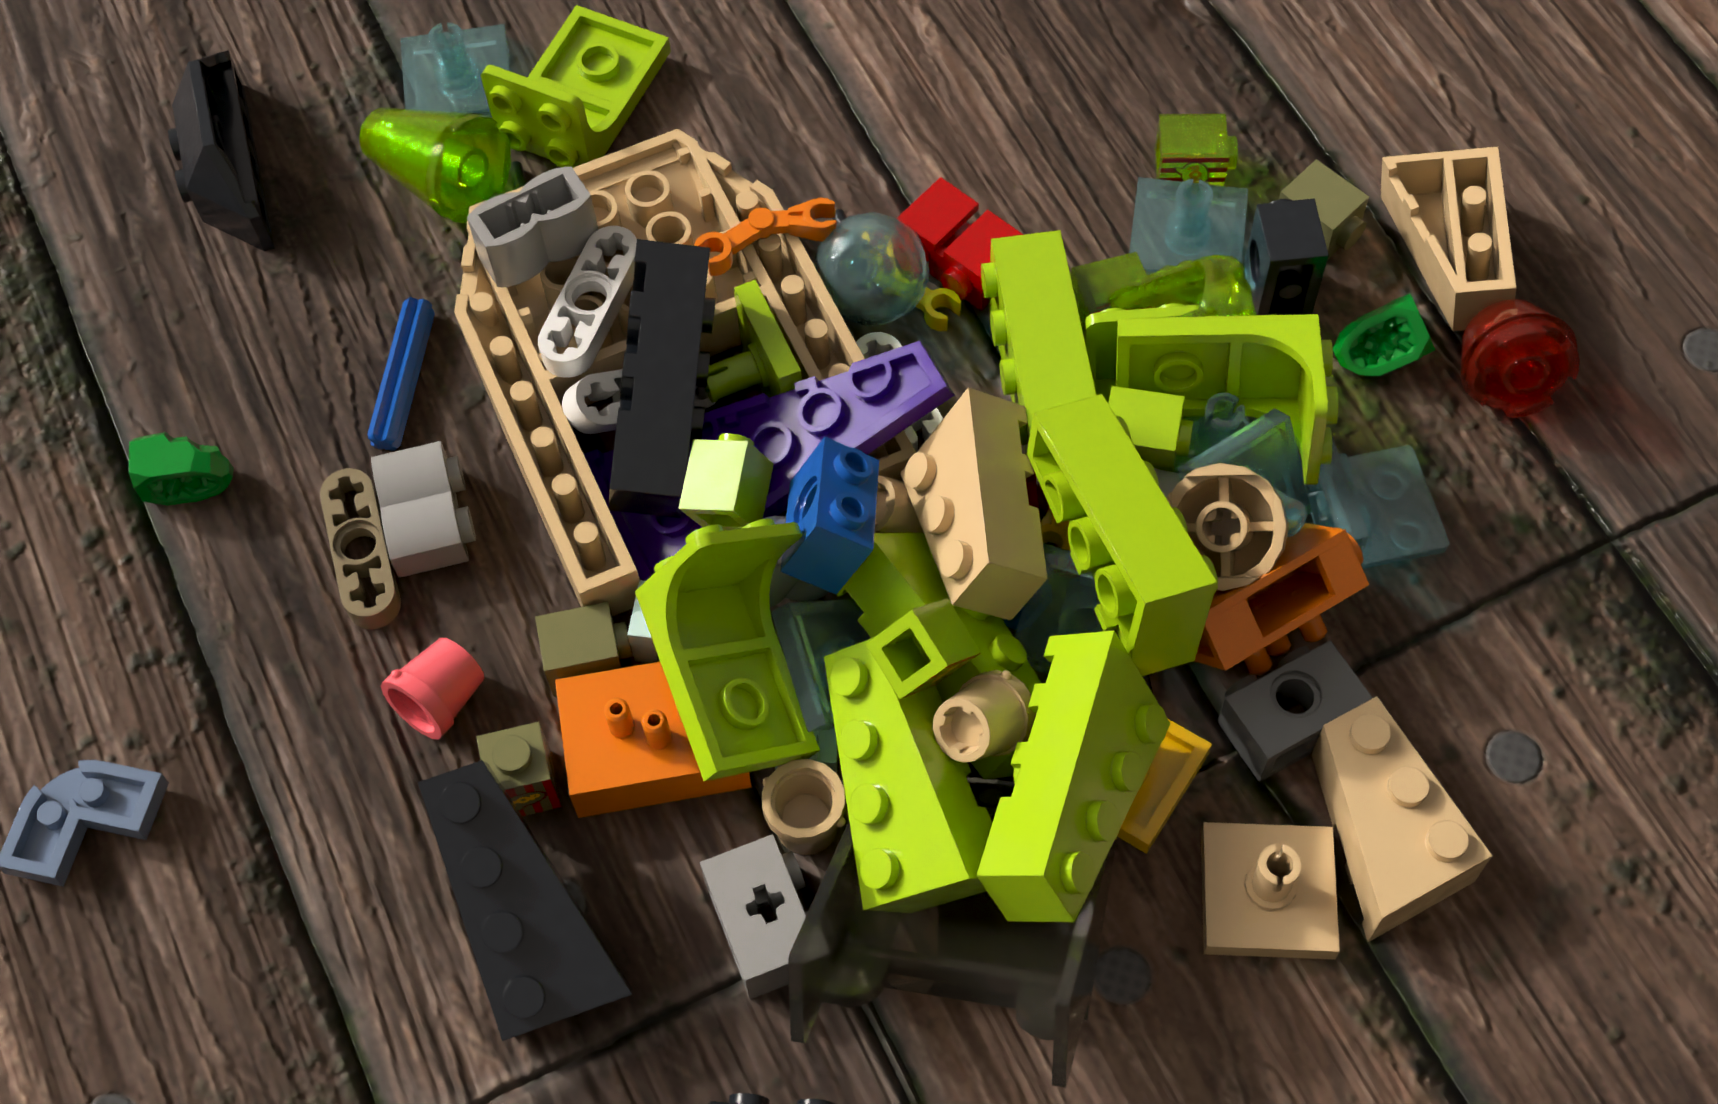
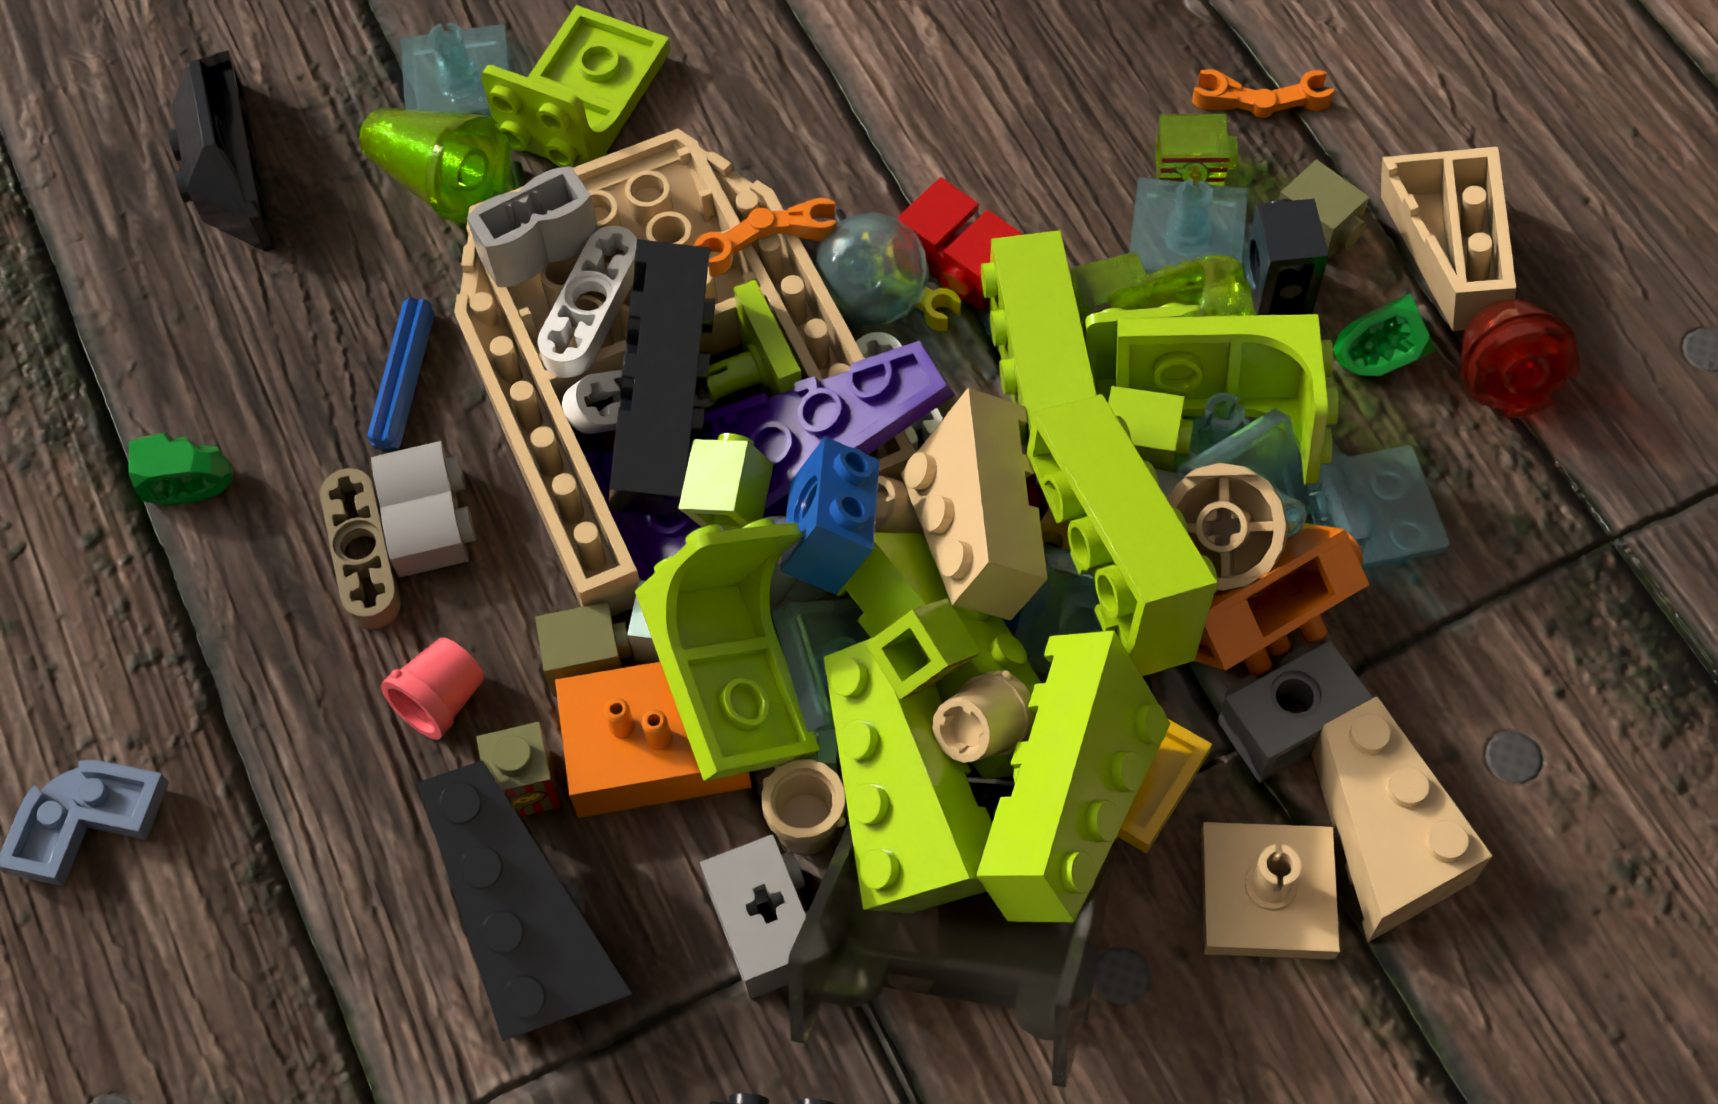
none -> orange piece [1192,69,1335,118]

